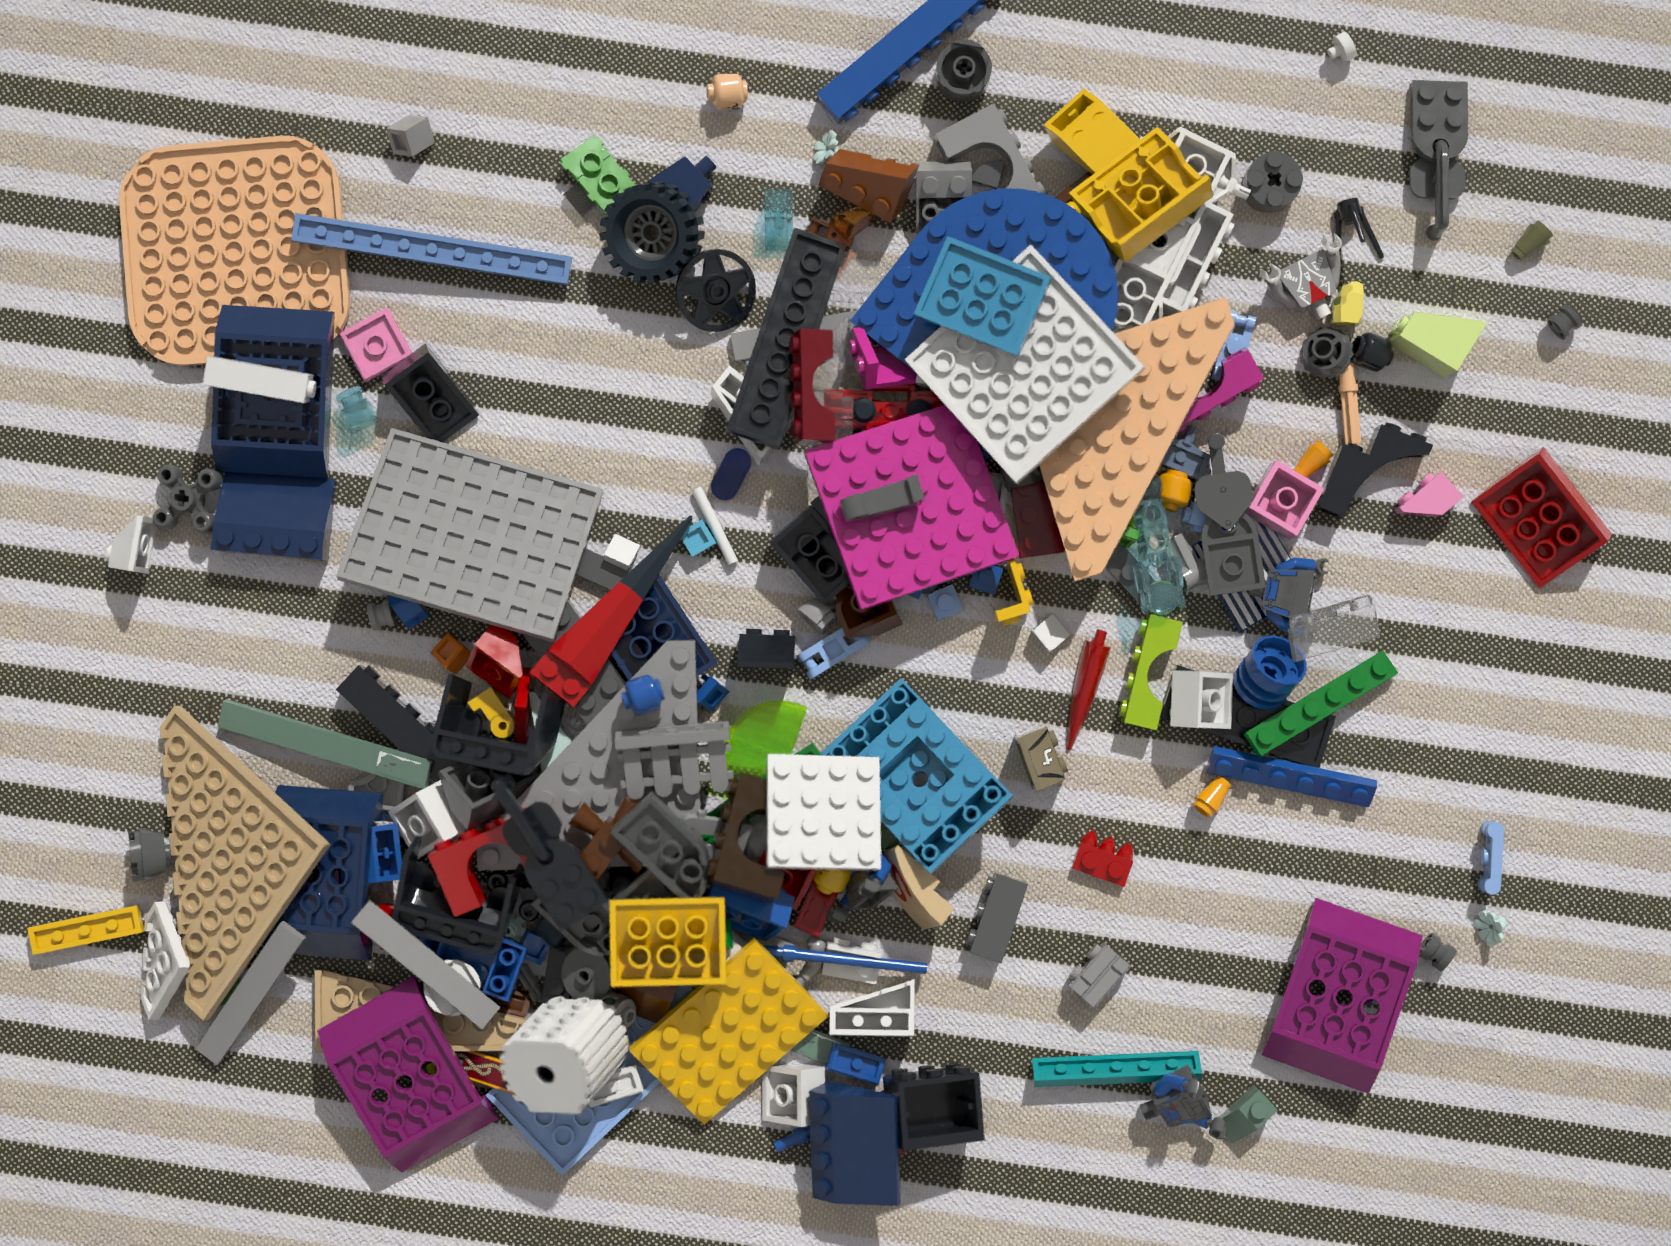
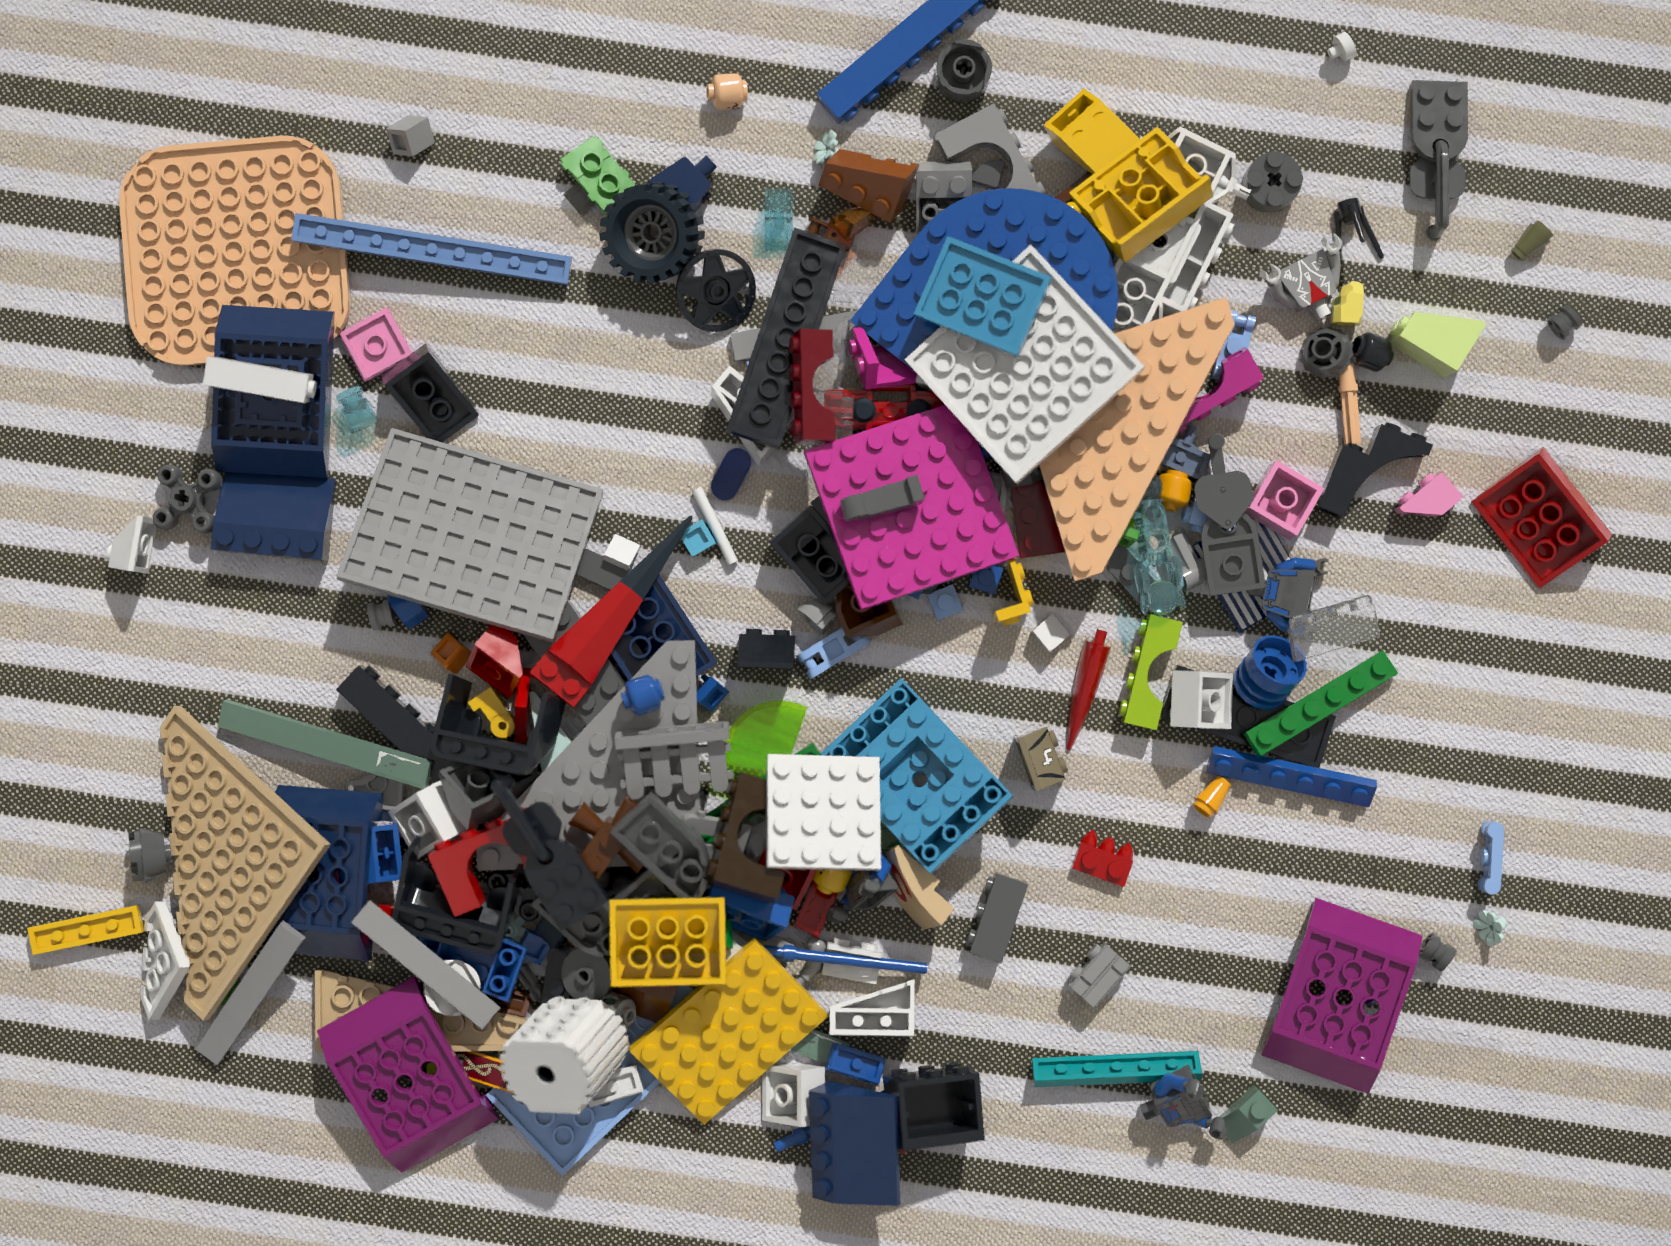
light orange cone [1293,440,1334,478] -> none

